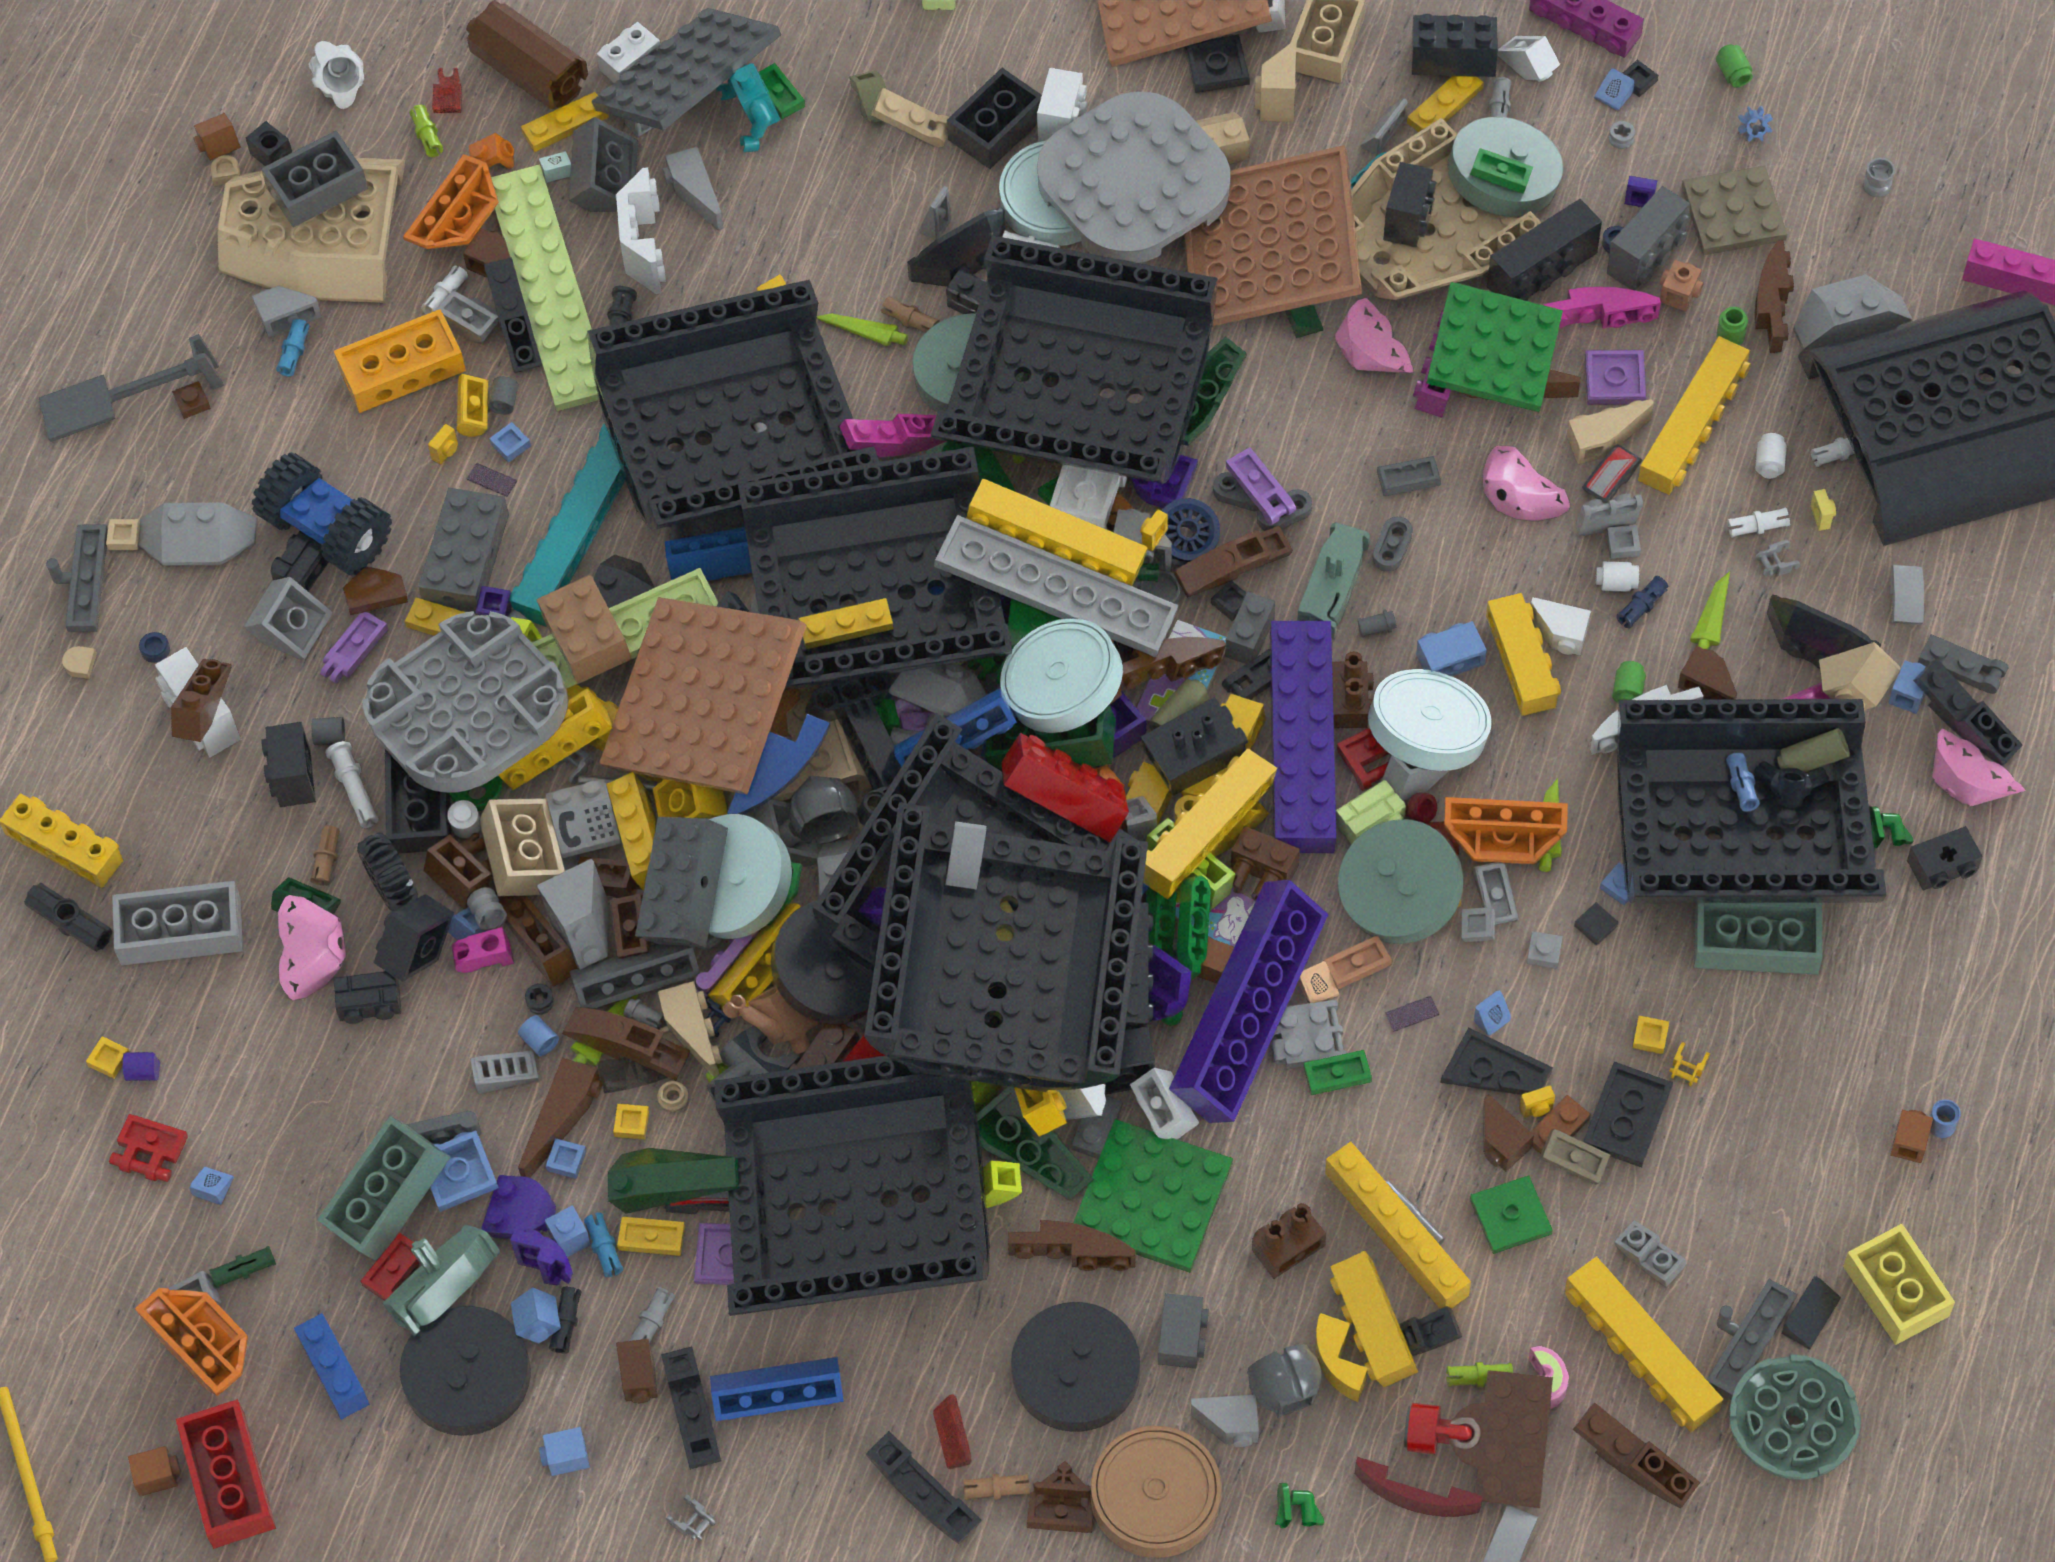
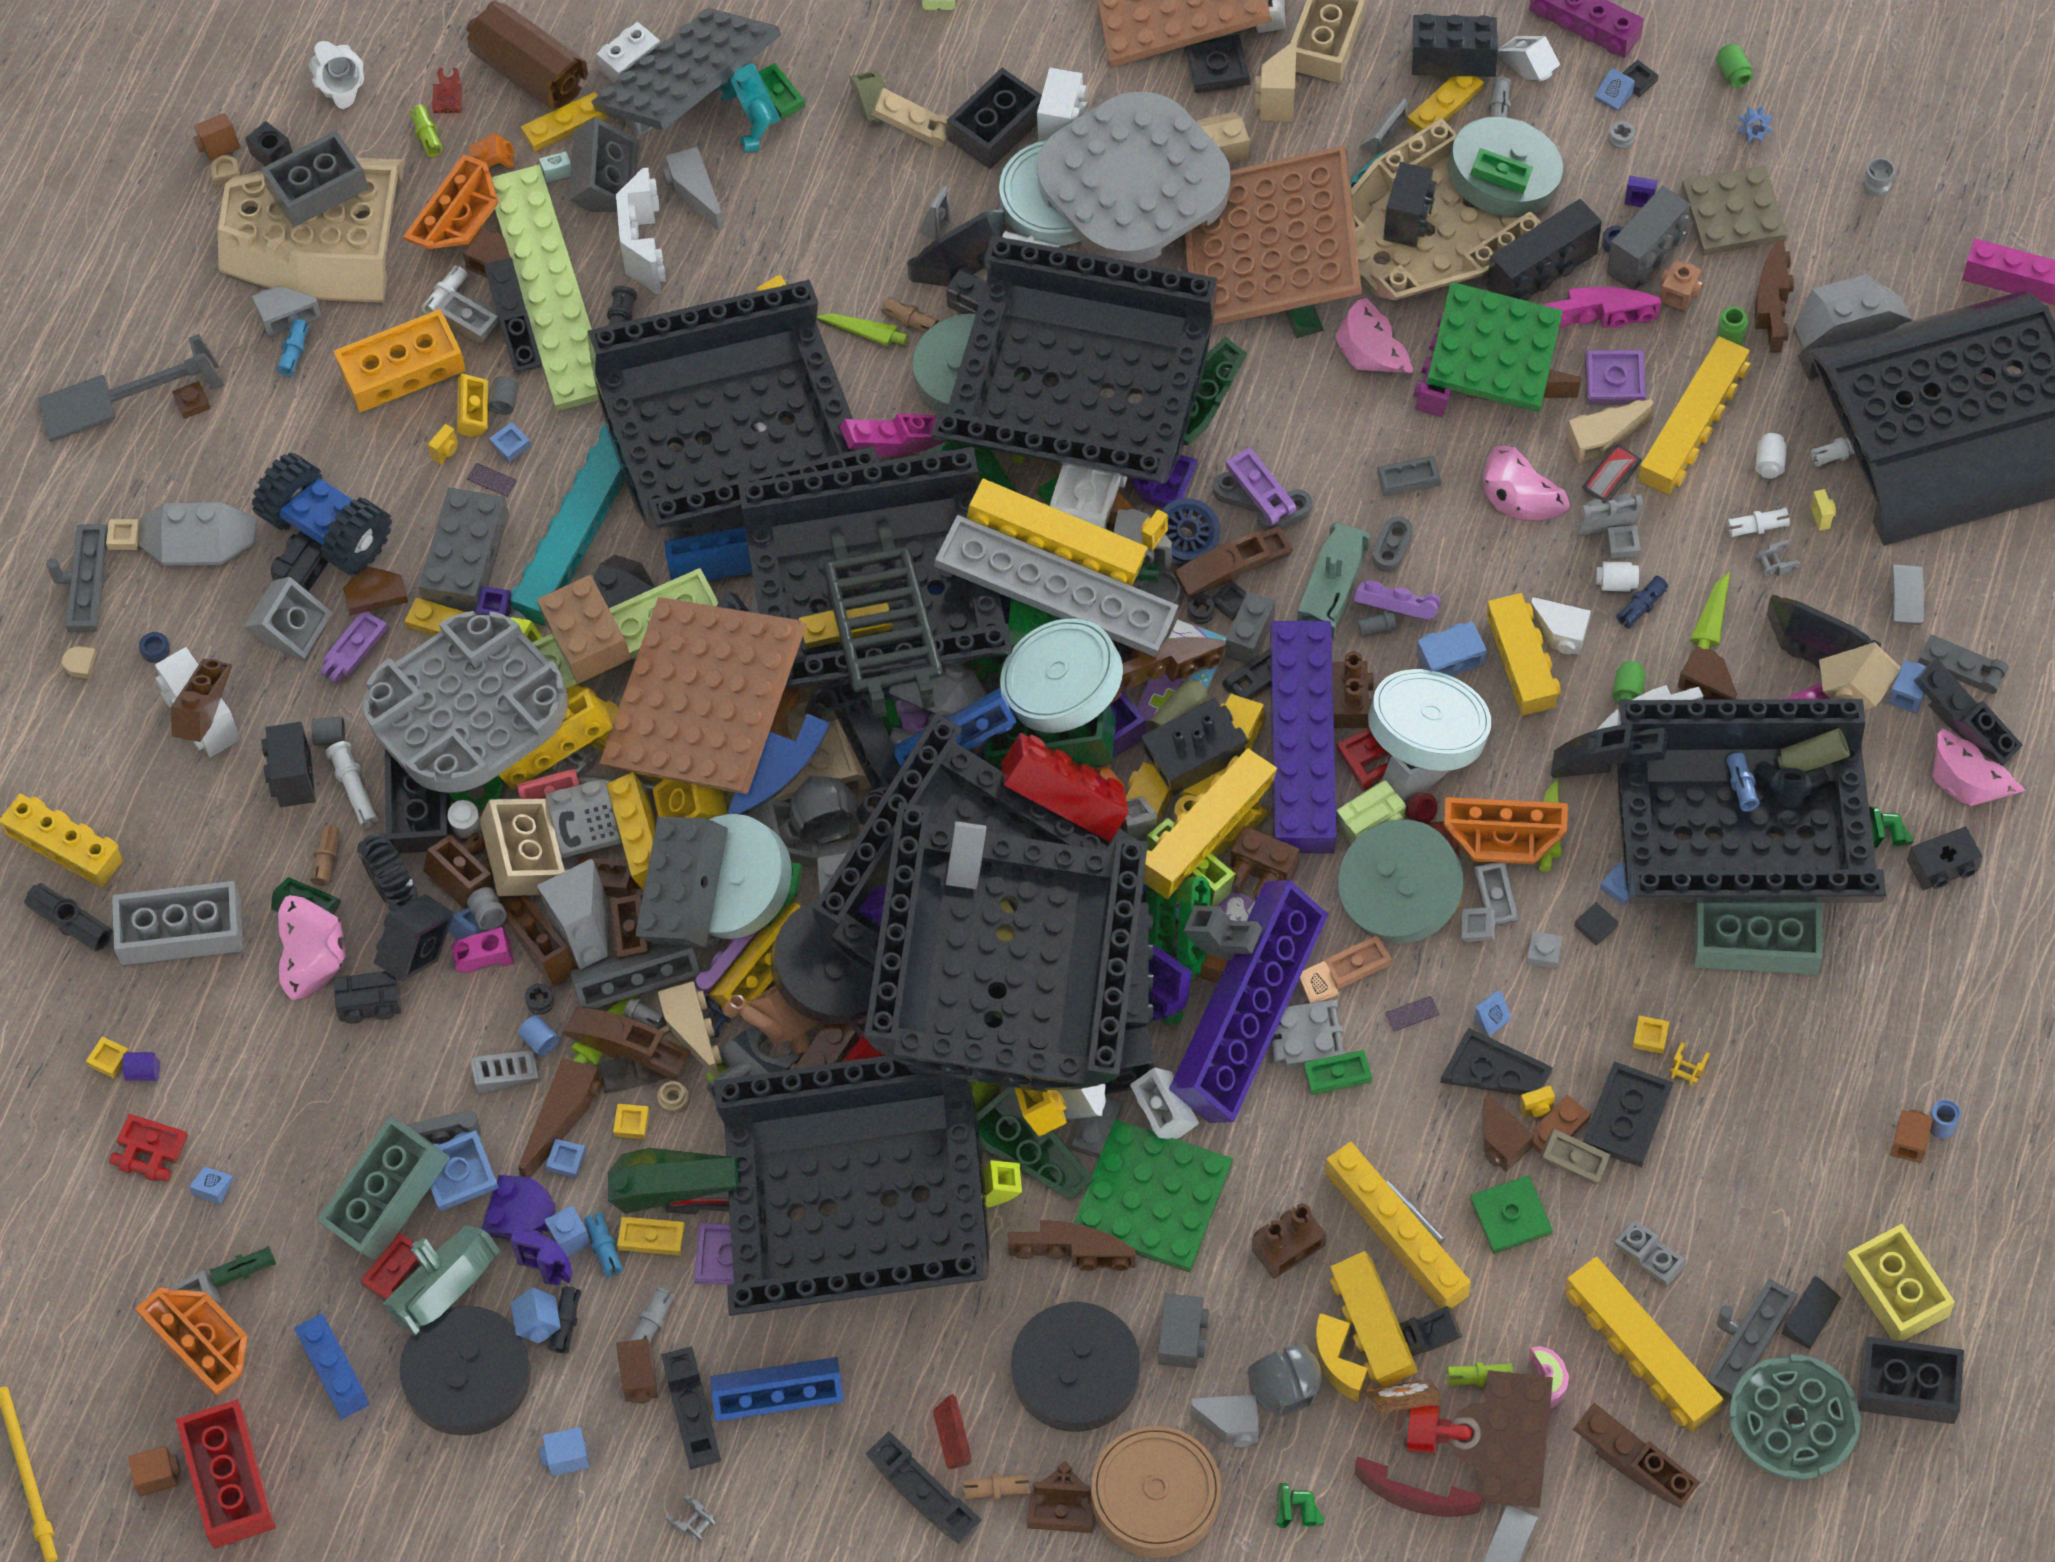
none -> coral slope [516,768,579,799]
none -> pearl dark grey bar [823,522,943,718]
none -> dark grey brick [1184,905,1262,960]
none -> black bush [1188,594,1214,624]
none -> medium lavender plate [1354,581,1441,620]
none -> clear orange tile [1366,1378,1441,1414]
none -> black slope [1551,723,1668,778]
none -> black brick [1857,1337,1964,1424]

